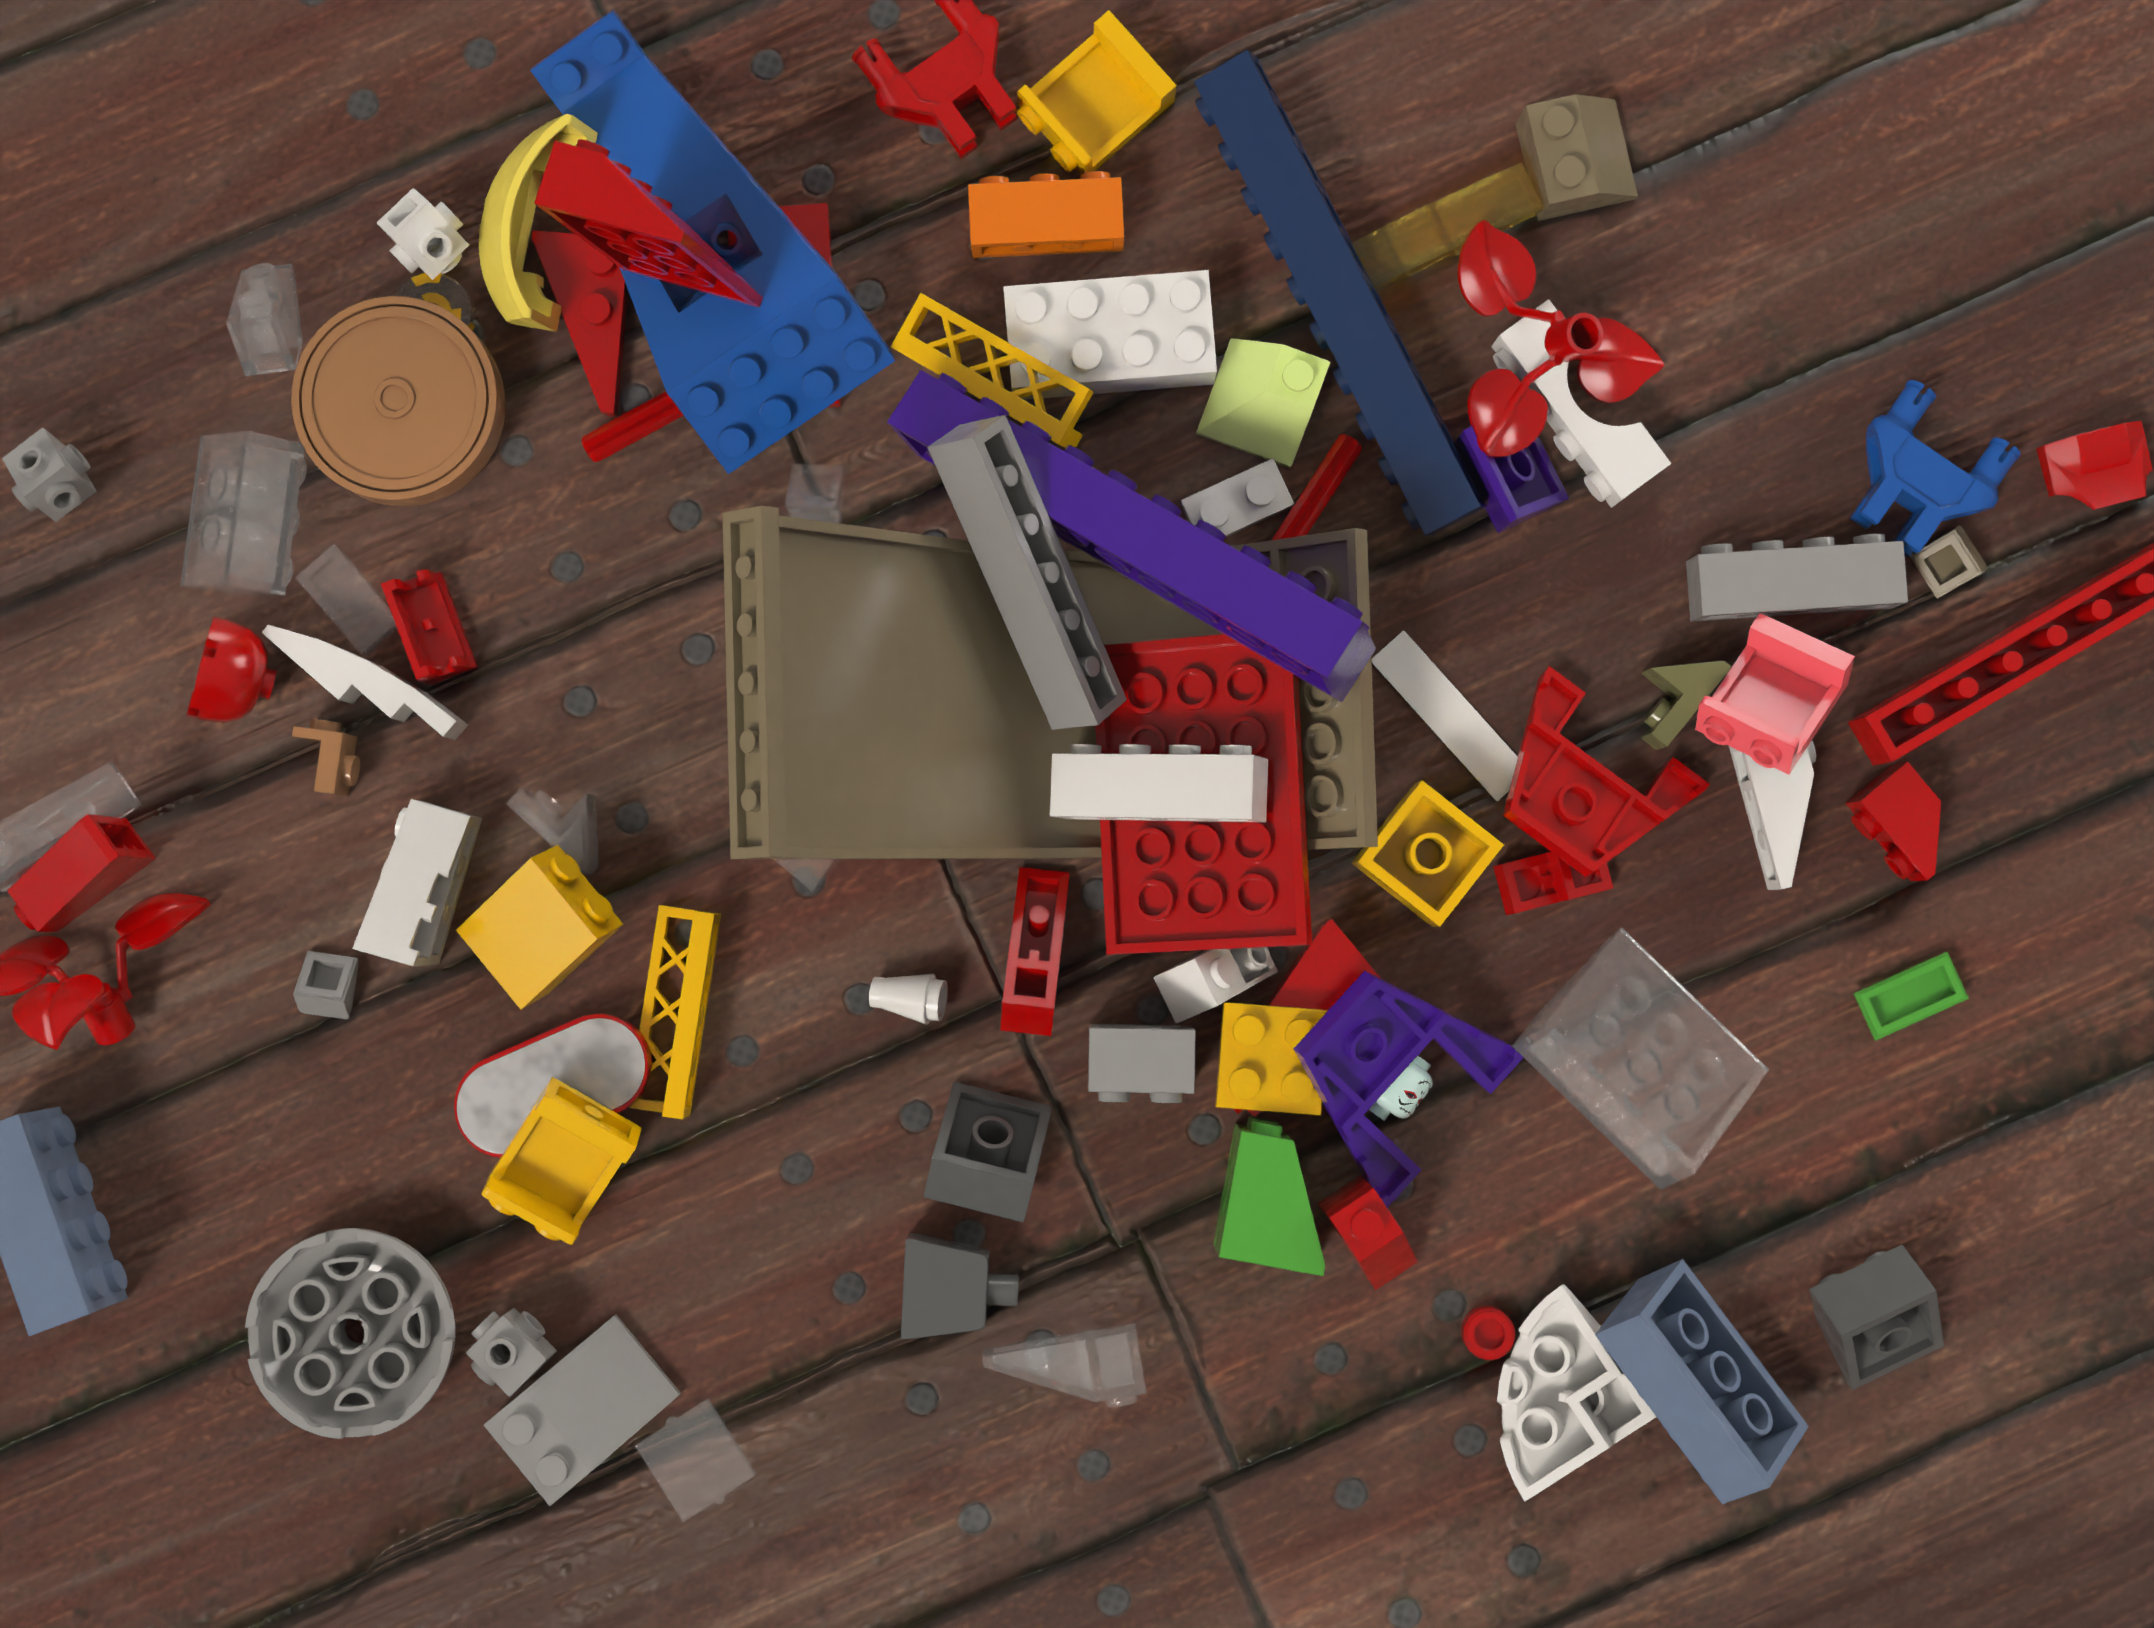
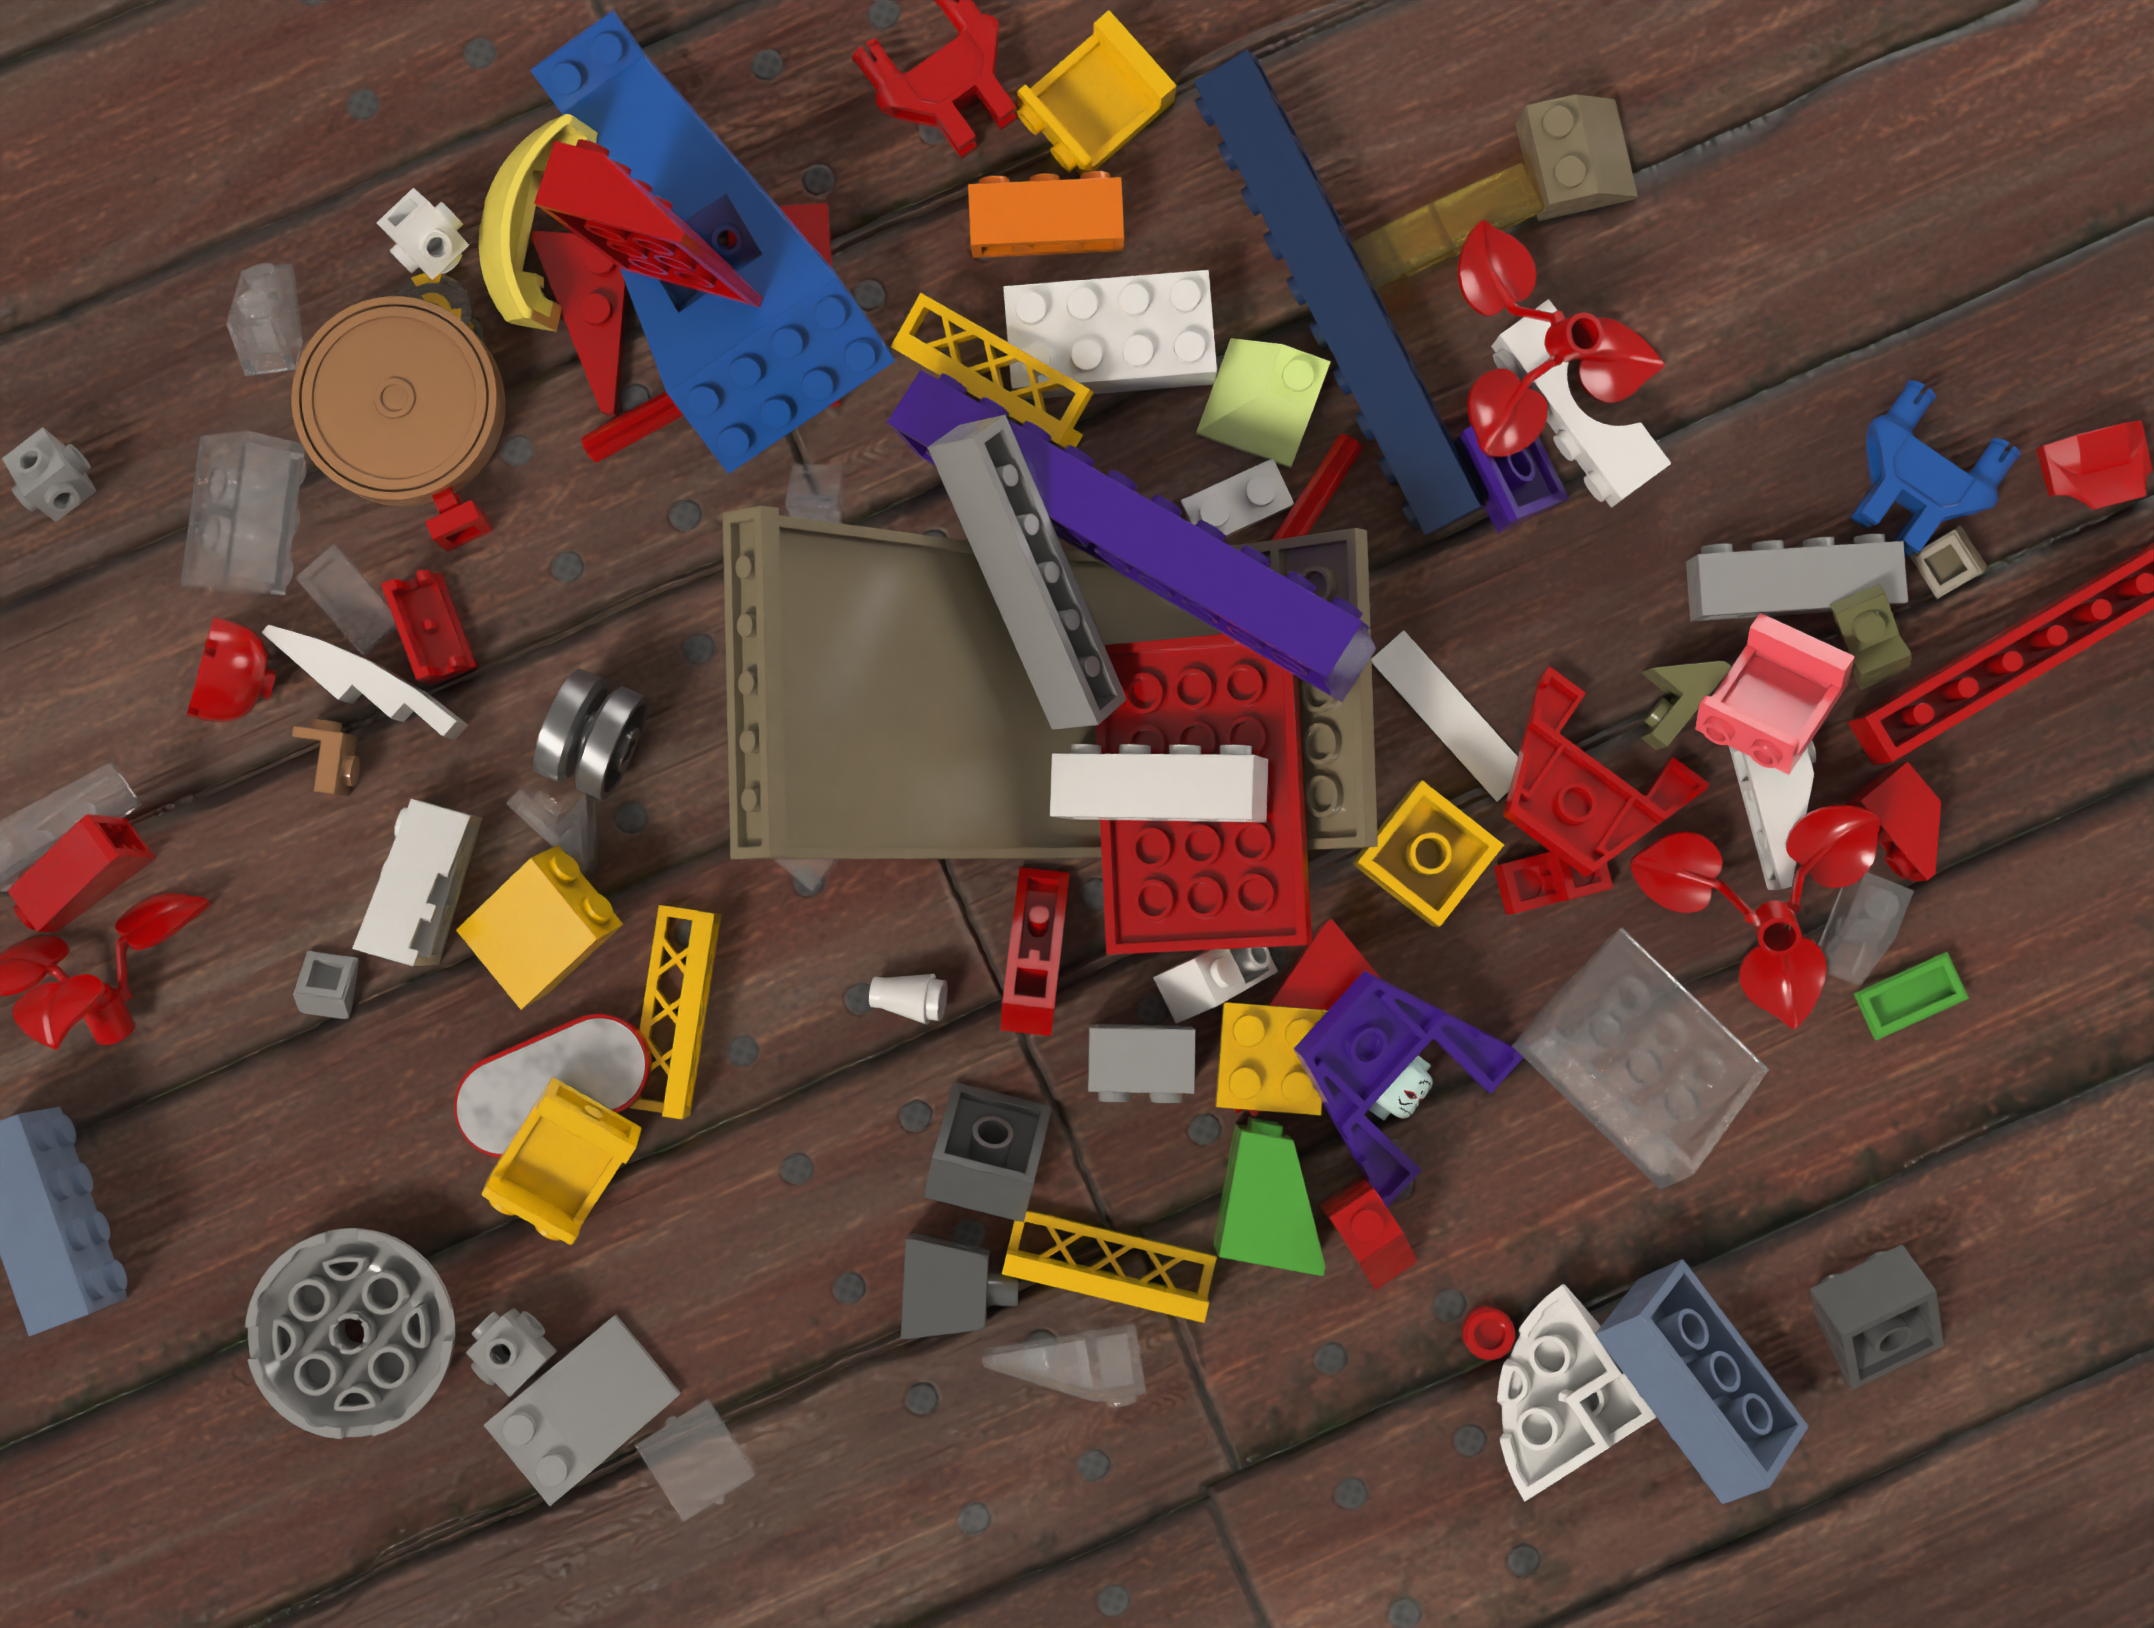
none -> red tile [425,487,493,552]
none -> flat silver wheel [533,668,649,801]
none -> yellow fence [1002,1210,1217,1323]
none -> red plant [1630,805,1881,1029]
none -> clear slope [1819,871,1914,986]
none -> olive slope [1829,584,1912,690]

